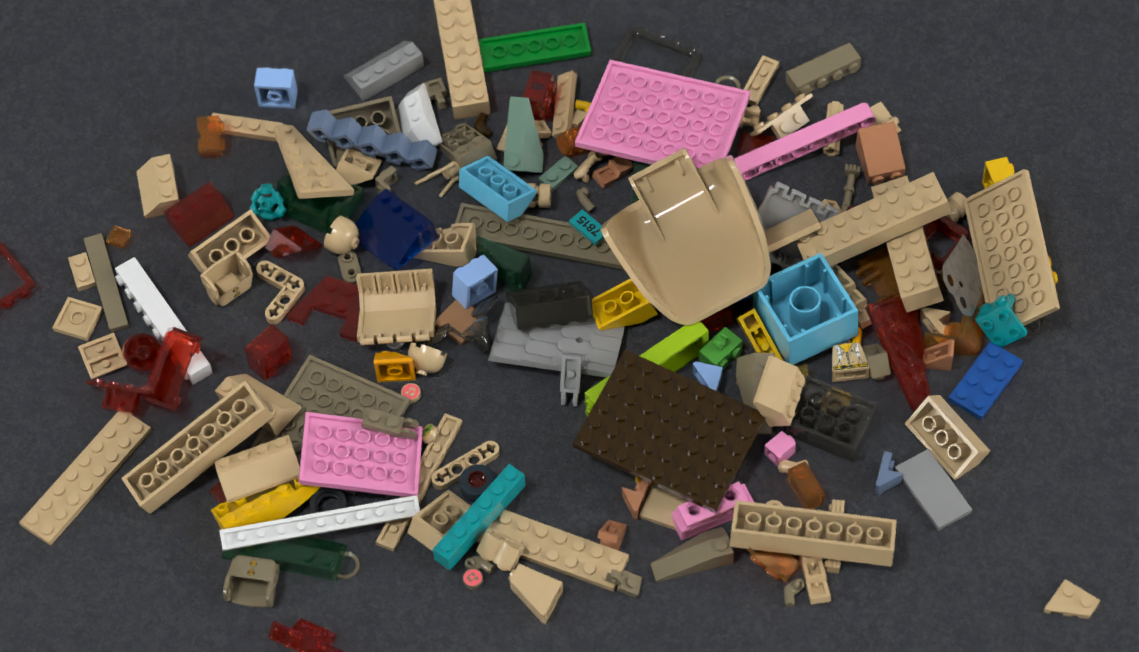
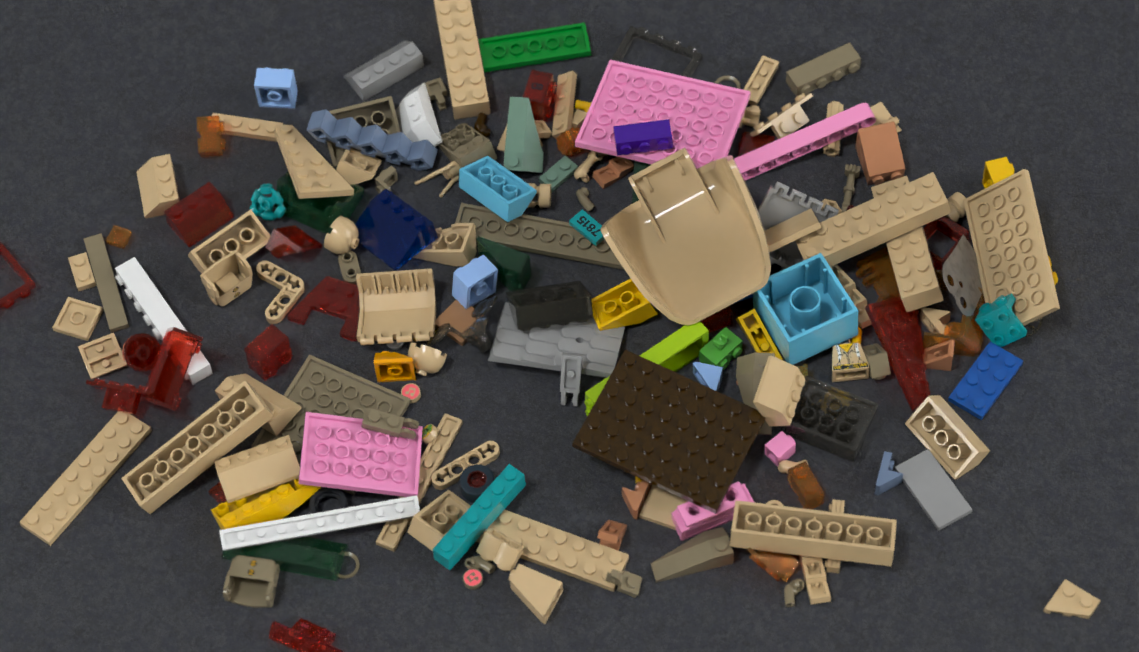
none -> dark purple brick [613,119,673,155]

